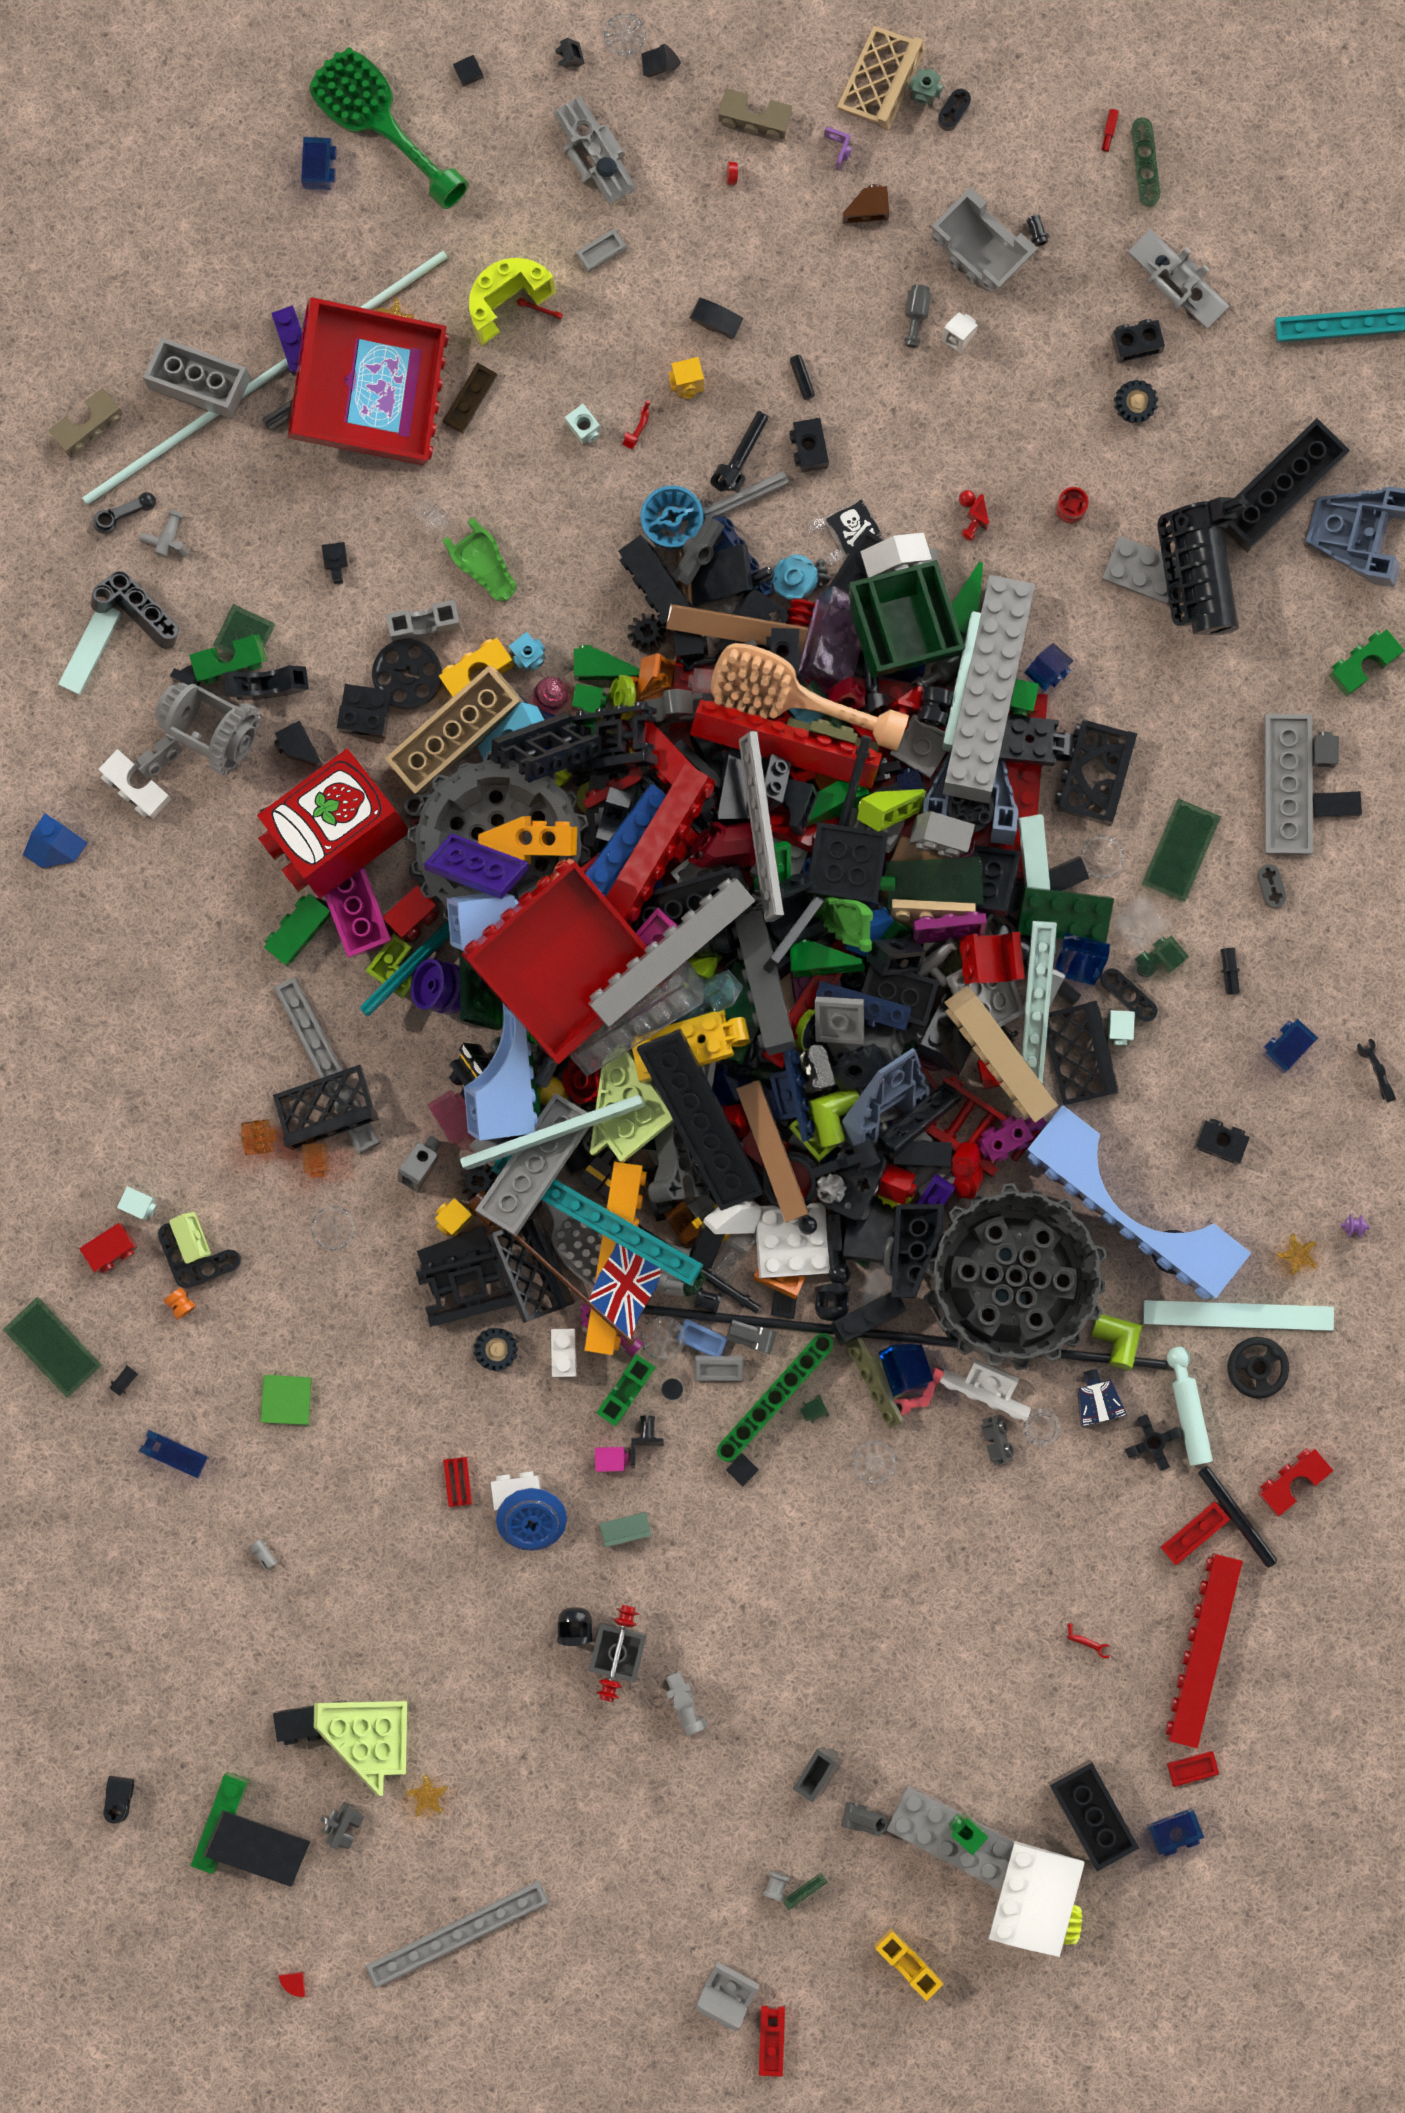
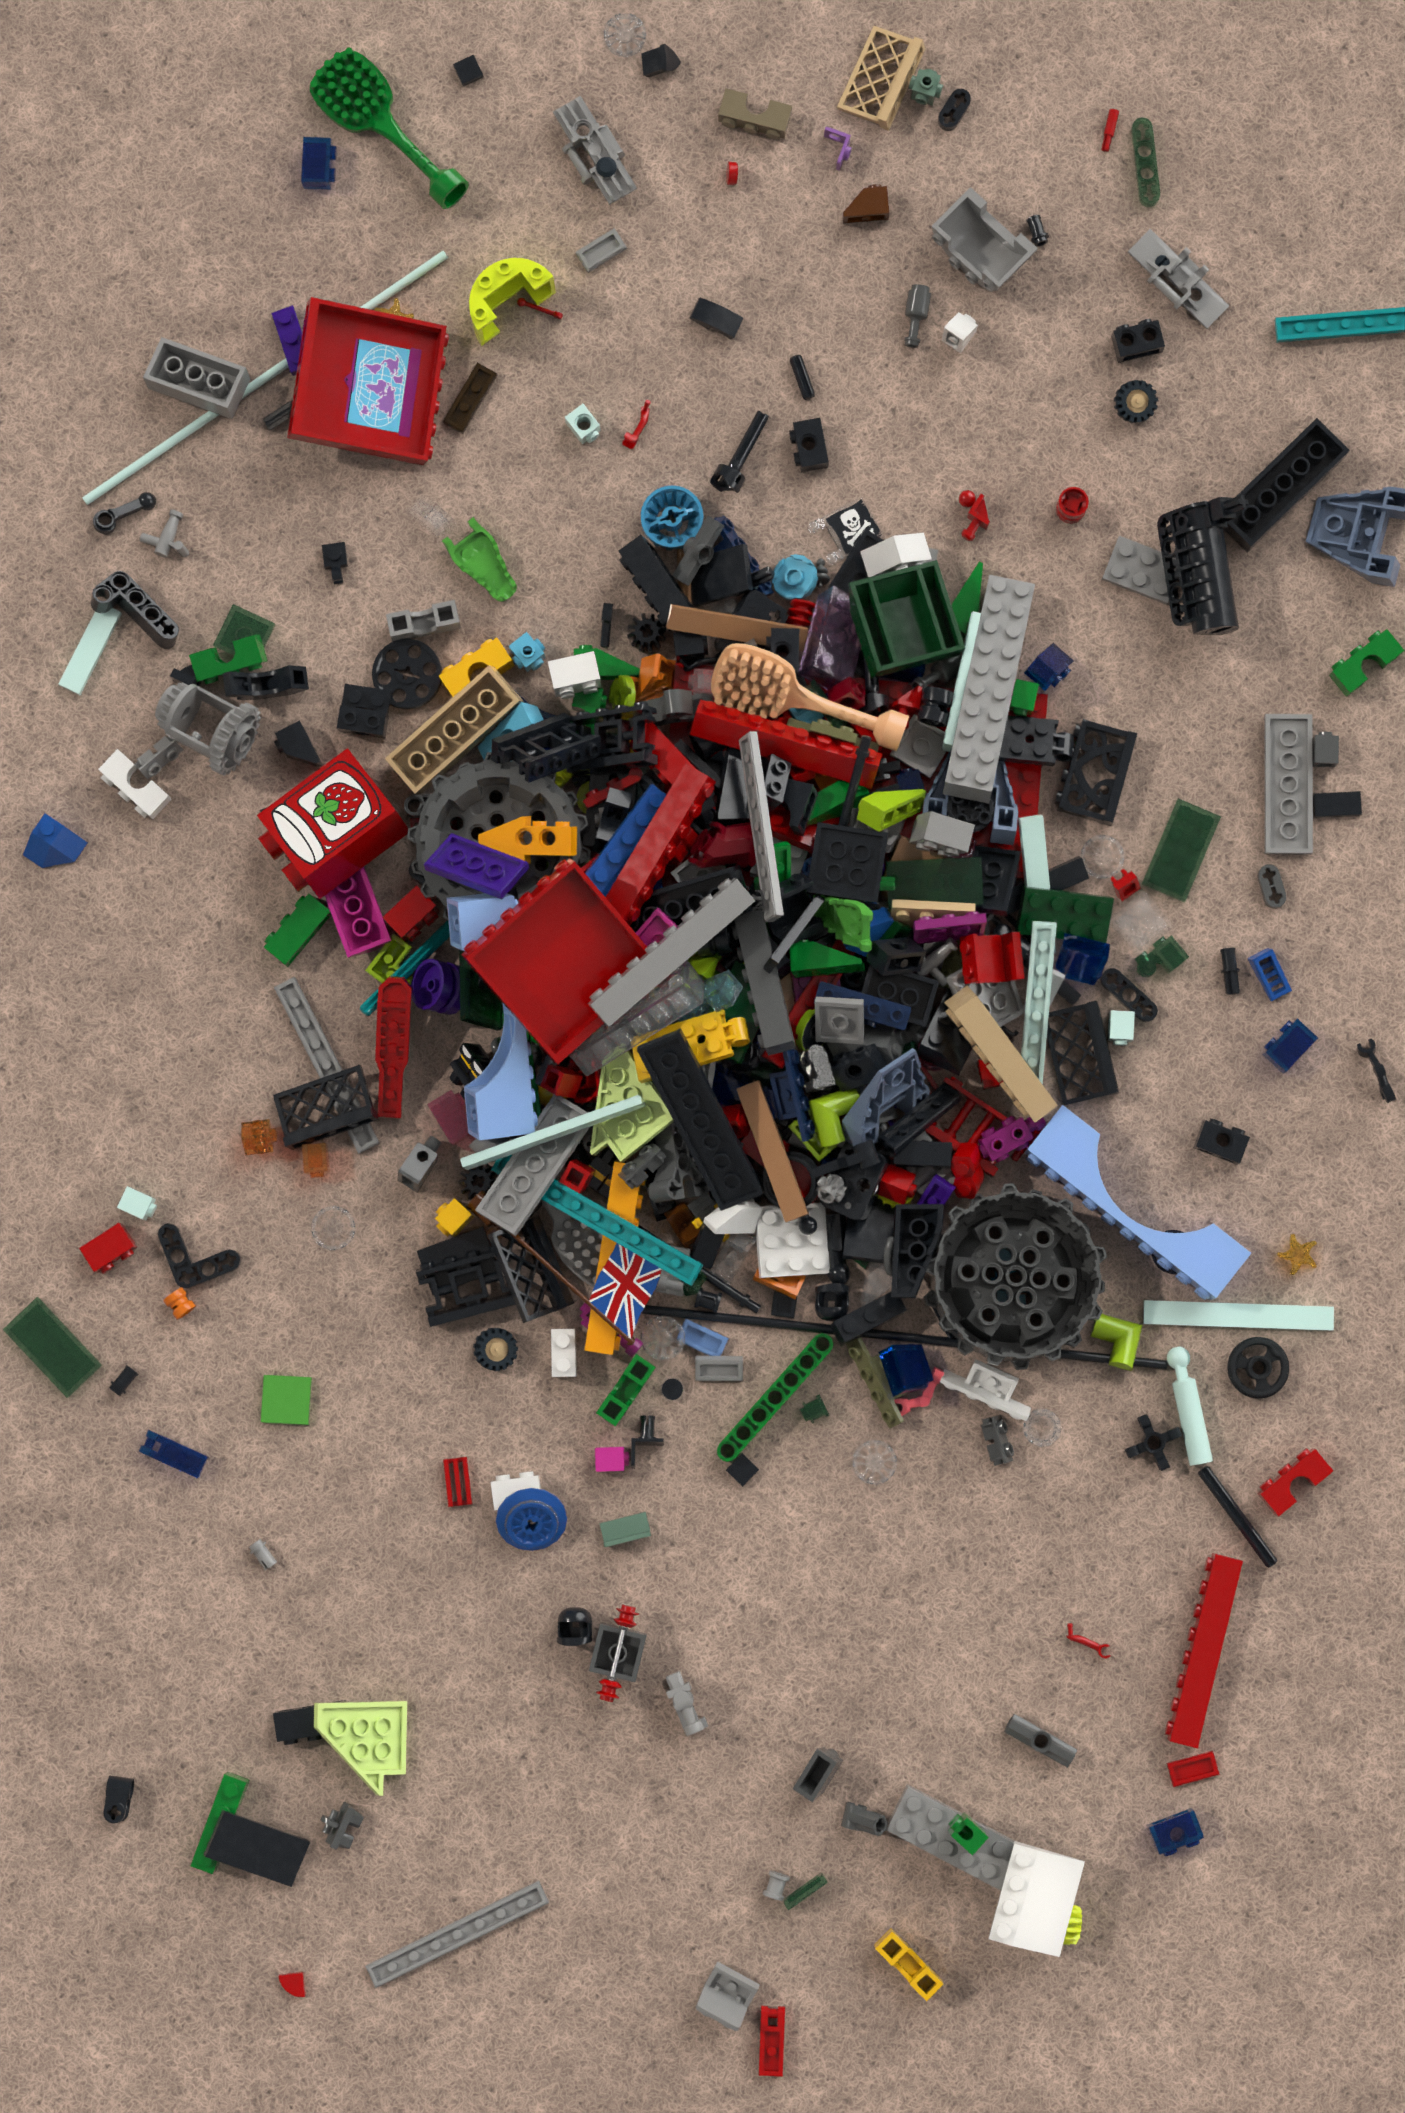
dark tan arch [48,387,123,457] -> none
yellowish green slope [169,1212,211,1263] -> none
clear yellow animal [406,1774,448,1816] -> none
clear pink hair [532,676,569,714] -> none
black tile [555,38,585,67] -> none
yellow brick [668,357,704,399] -> none
light grey axle [703,472,788,519] -> none
dark grey piece [726,1320,777,1354] -> none
black brick [1048,1759,1139,1871] -> none
torso [1077,1369,1127,1427] -> none
red plate [1160,1501,1230,1566] -> none
medium lavender wheel [1341,1214,1370,1238] -> none
none -> red piece [375,976,412,1118]
none -> red brick [540,1065,583,1098]
none -> white brick [548,651,602,699]
none -> red brick [559,1159,596,1193]
none -> black bar [600,603,613,648]
none -> dark grey hinge [618,1142,667,1189]
none -> dark grey piece [1004,1714,1077,1768]
none -> red tile [1111,869,1141,902]
none -> blue slope [1248,948,1292,1001]

